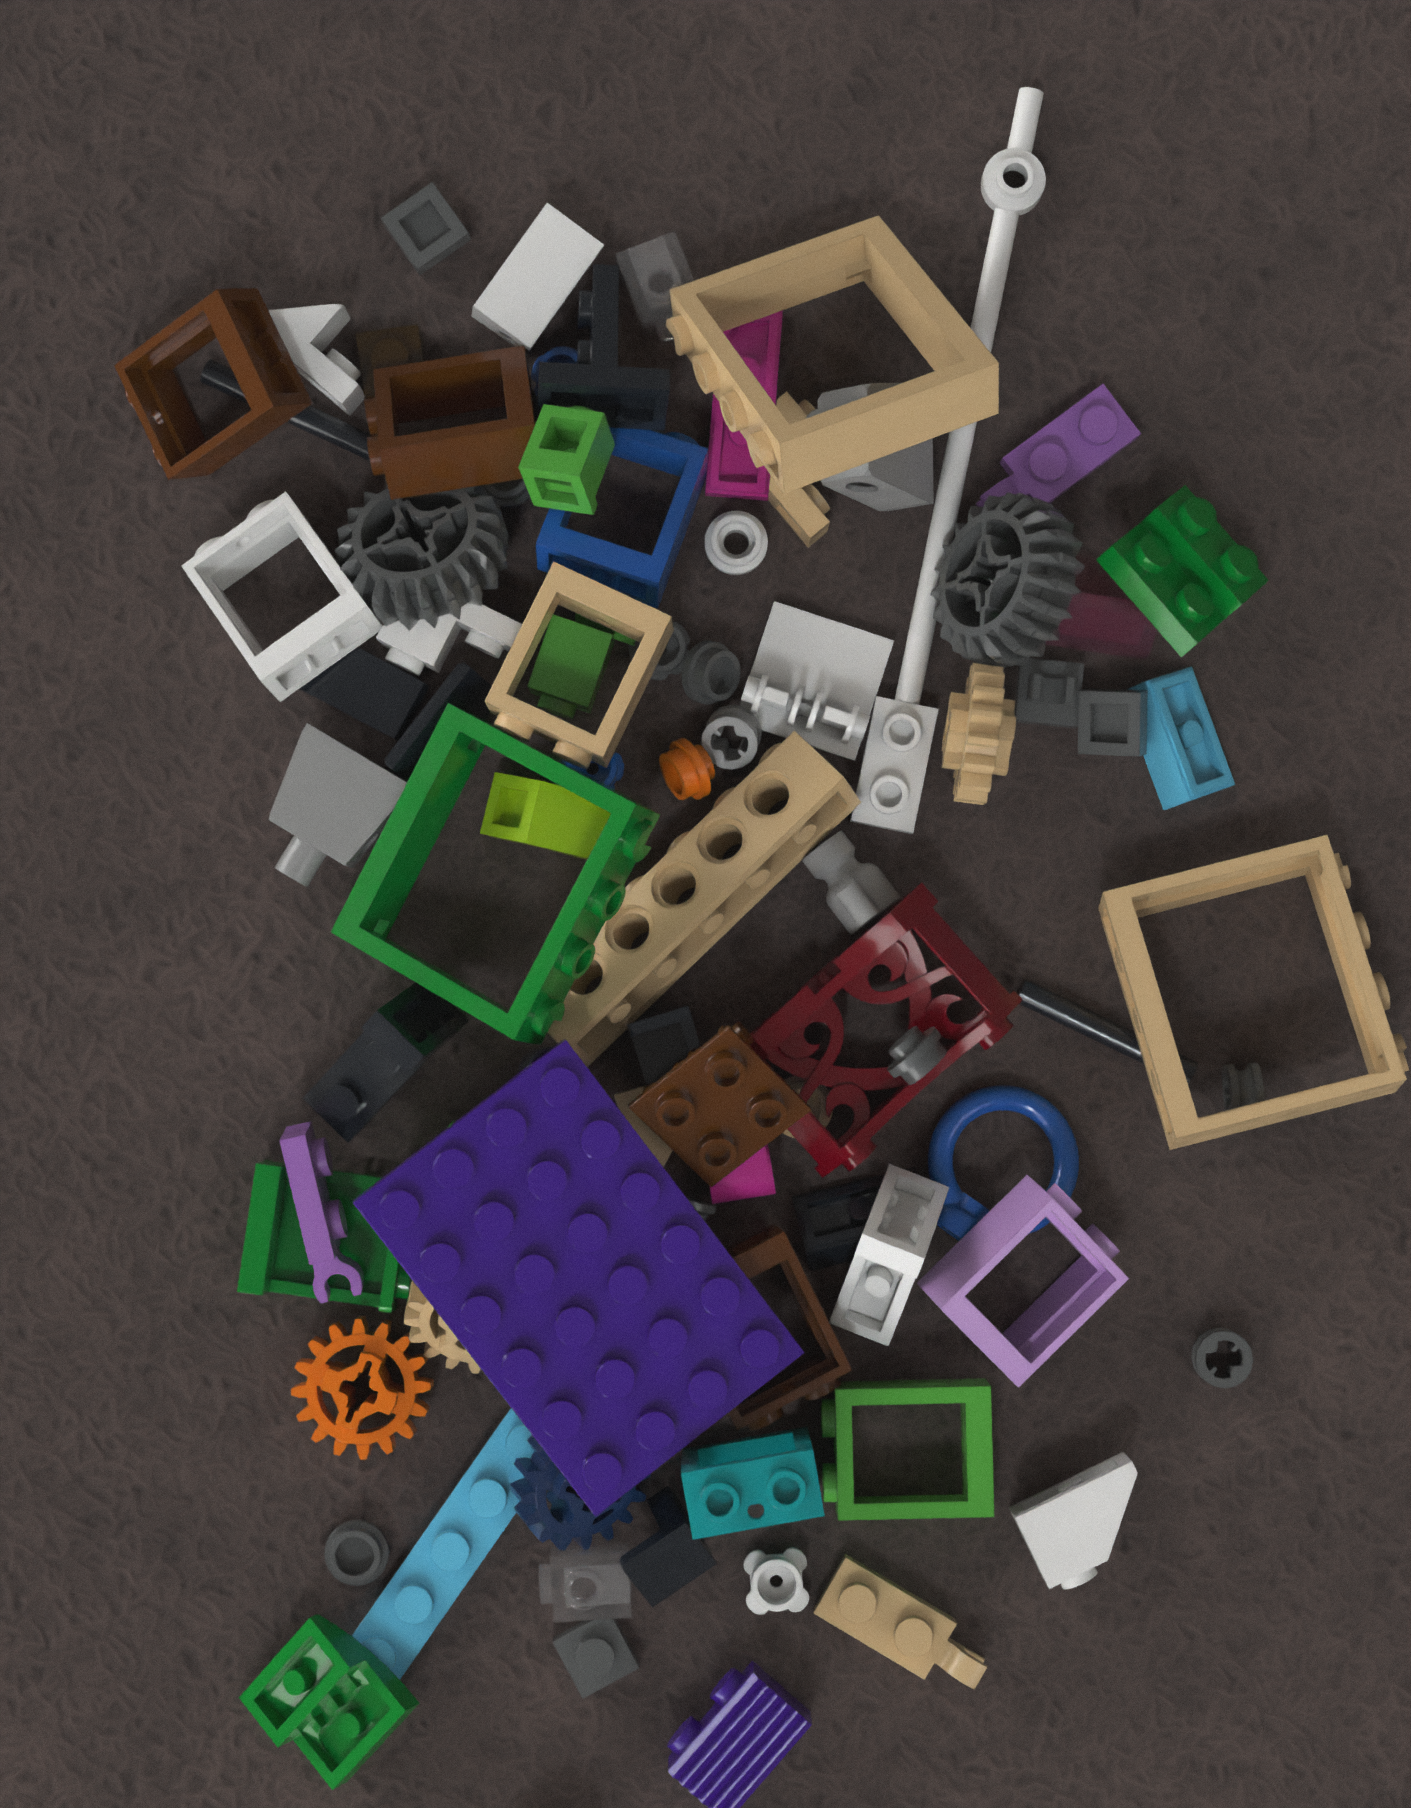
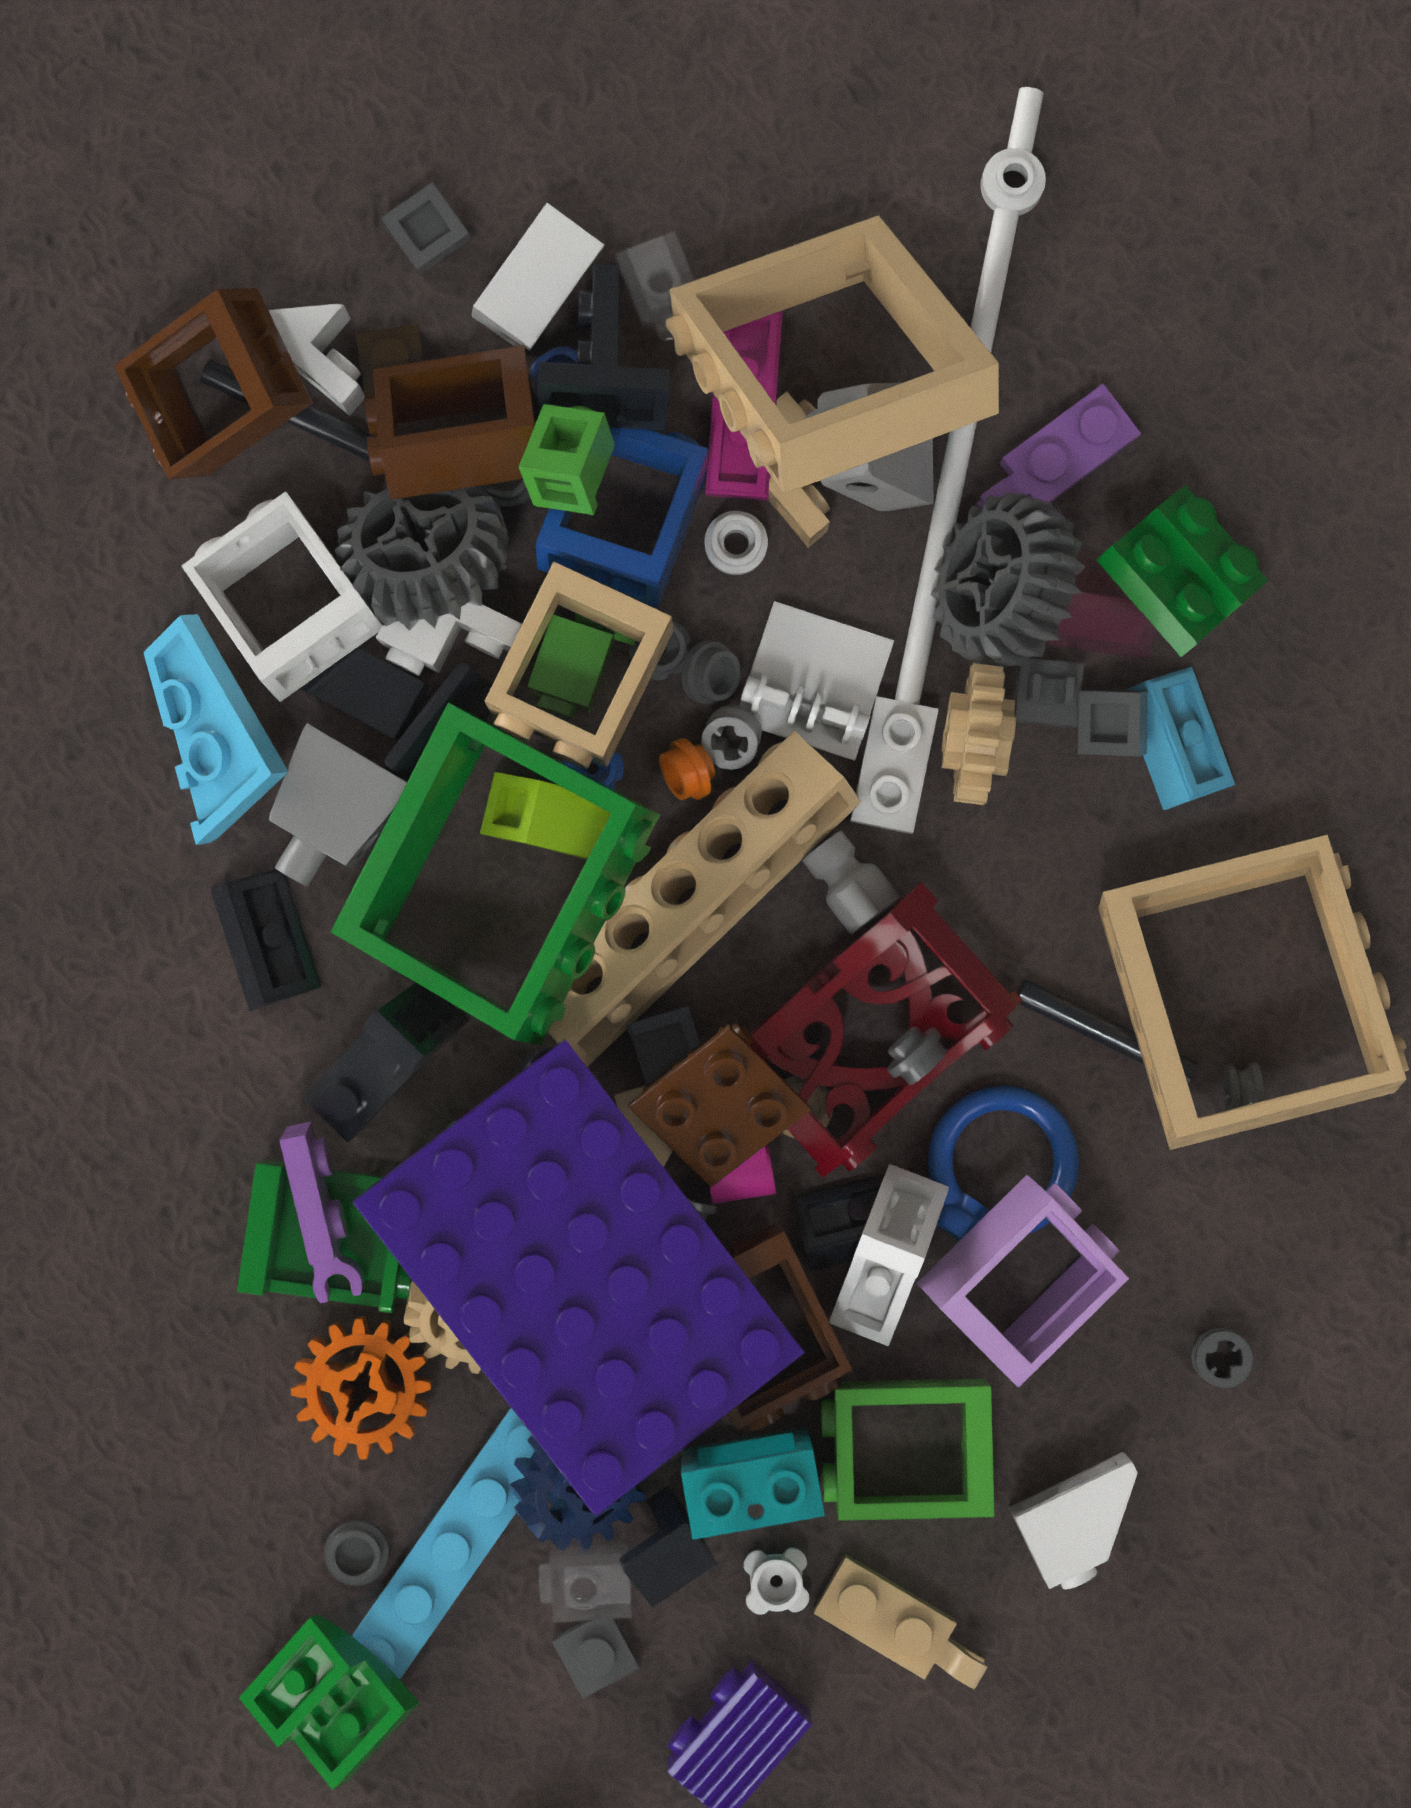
none -> medium azure wing [143,614,288,845]
none -> black slope [211,869,321,1011]

